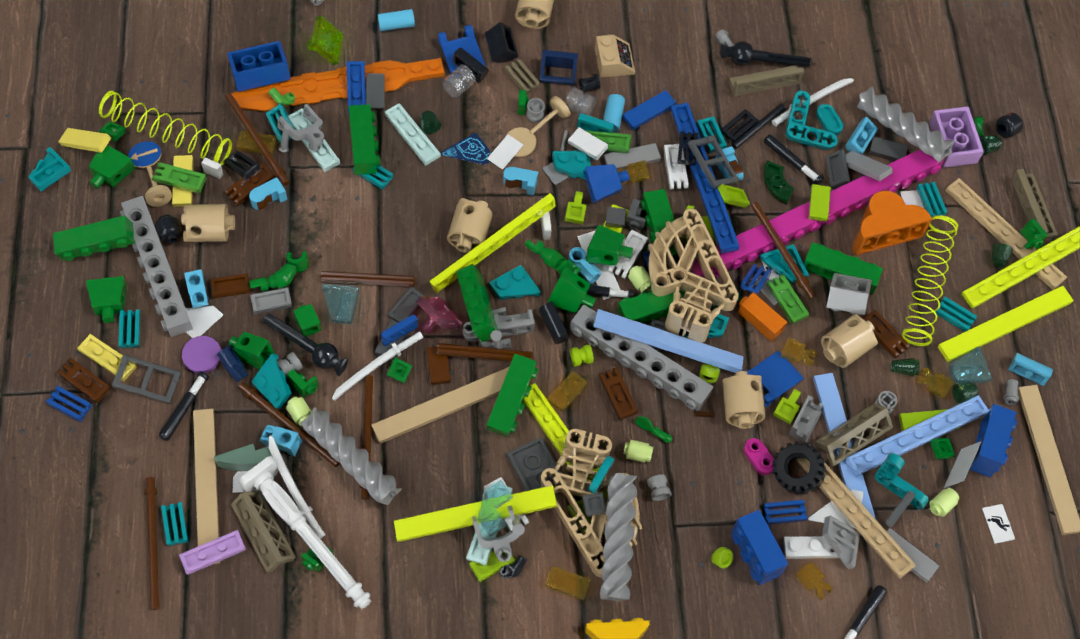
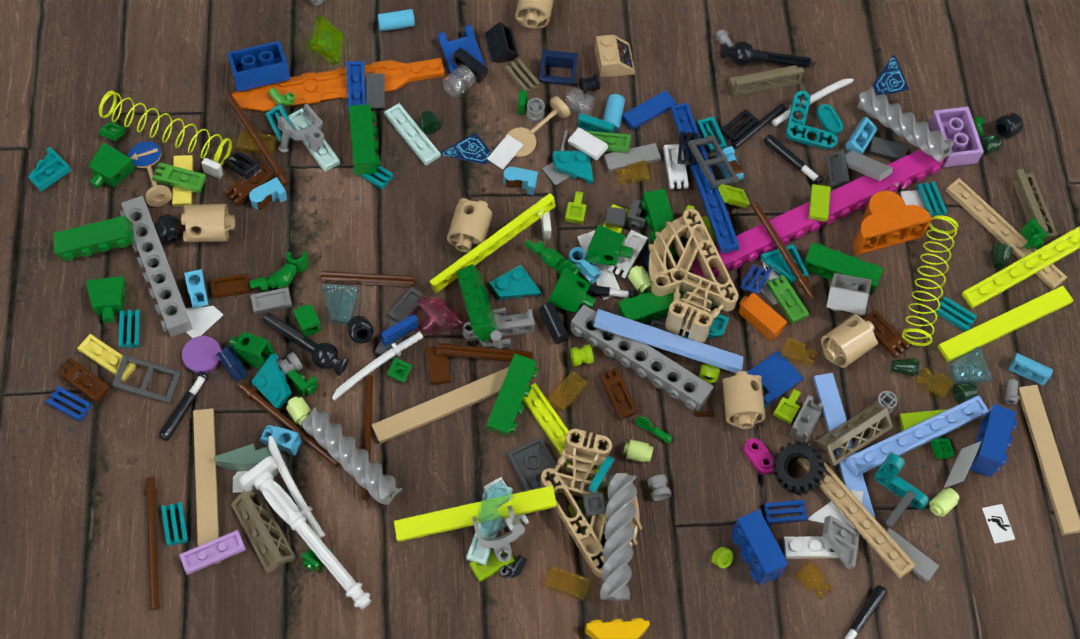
light yellow tile [58,128,111,153] -> none
blue torso [583,164,629,204] -> none
dark green tile [764,160,794,205] -> none
none -> black head [347,315,374,344]
none -> dark blue sticker [872,55,909,95]

